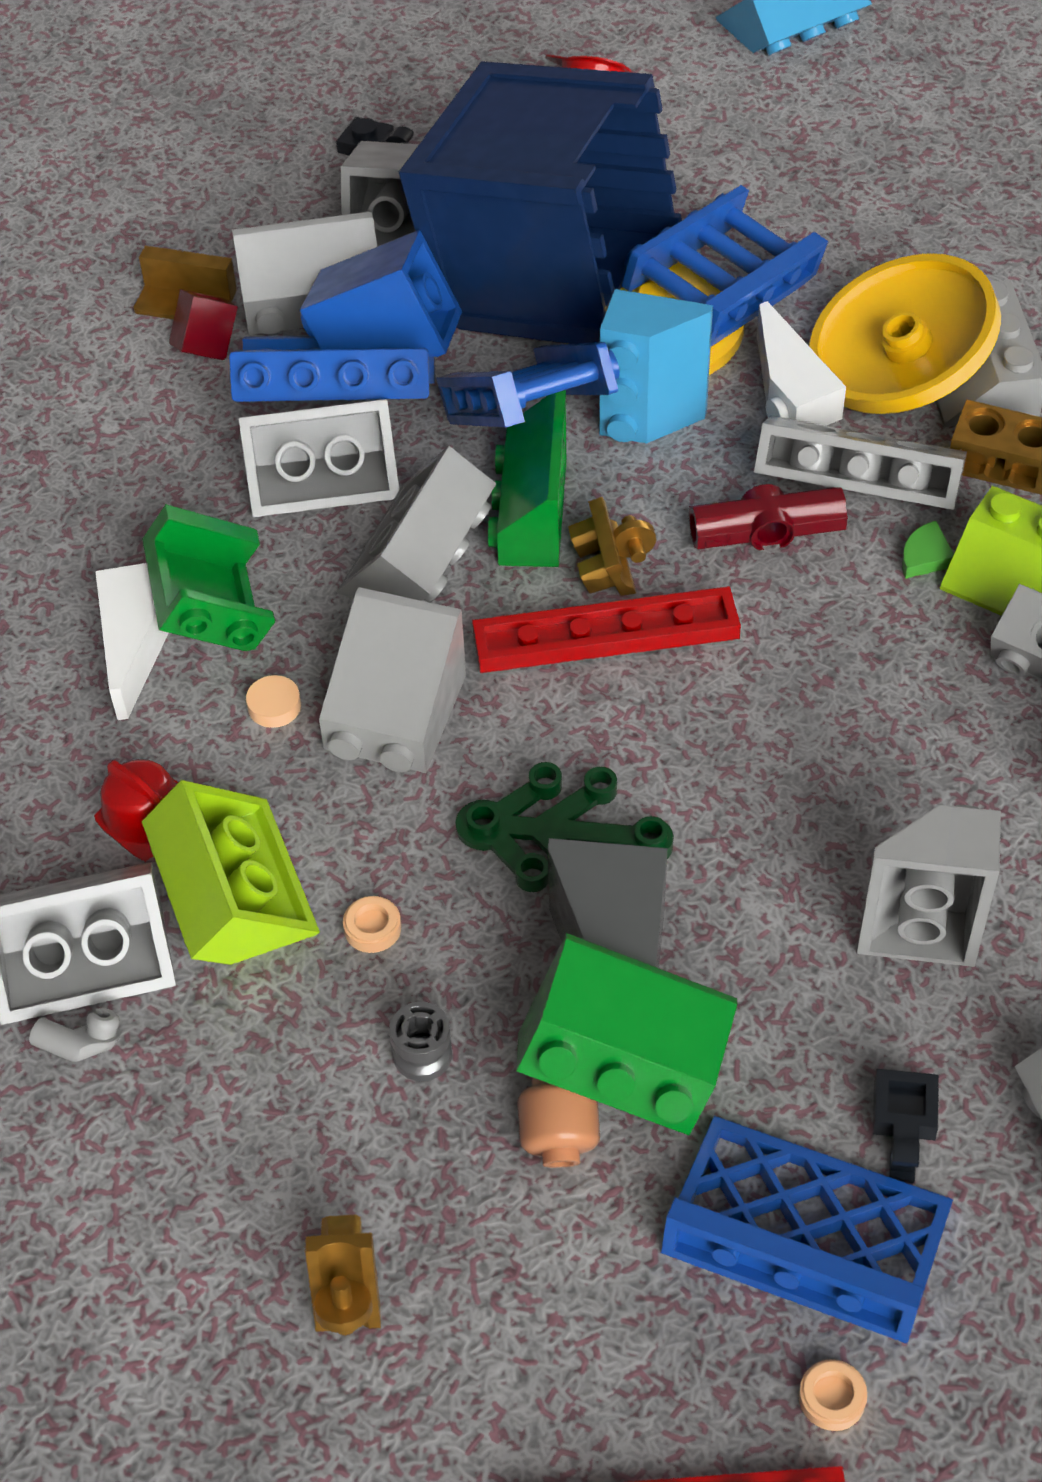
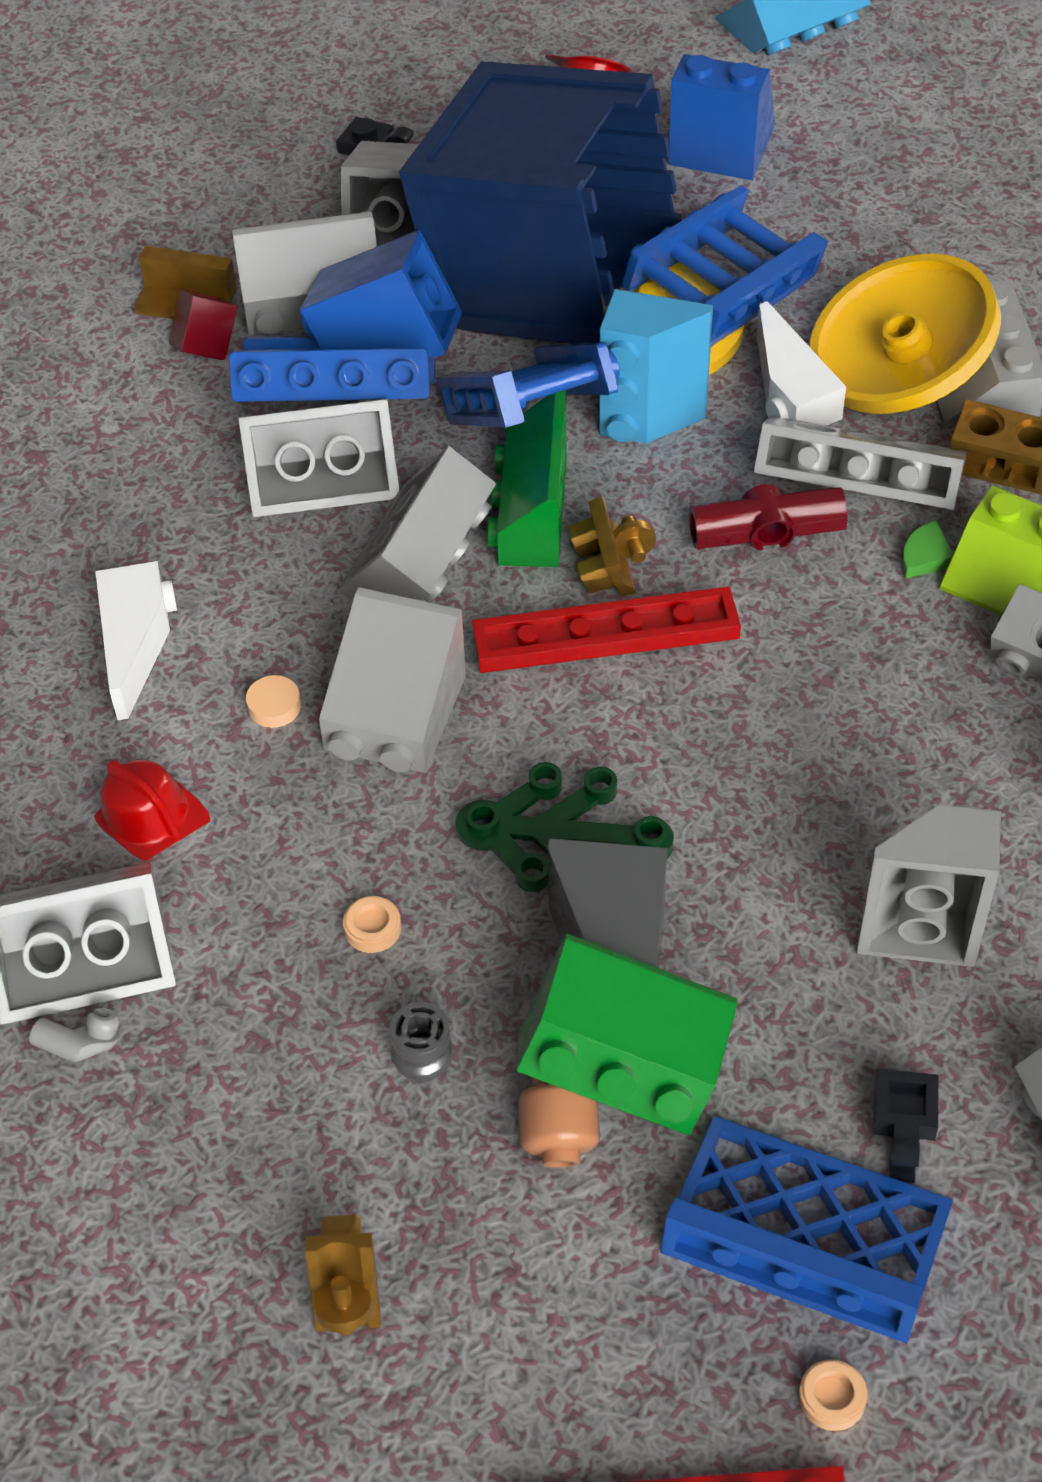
green panel [142,504,275,651] -> none
lime slope [142,780,320,965] -> none
none -> blue slope [668,54,774,180]

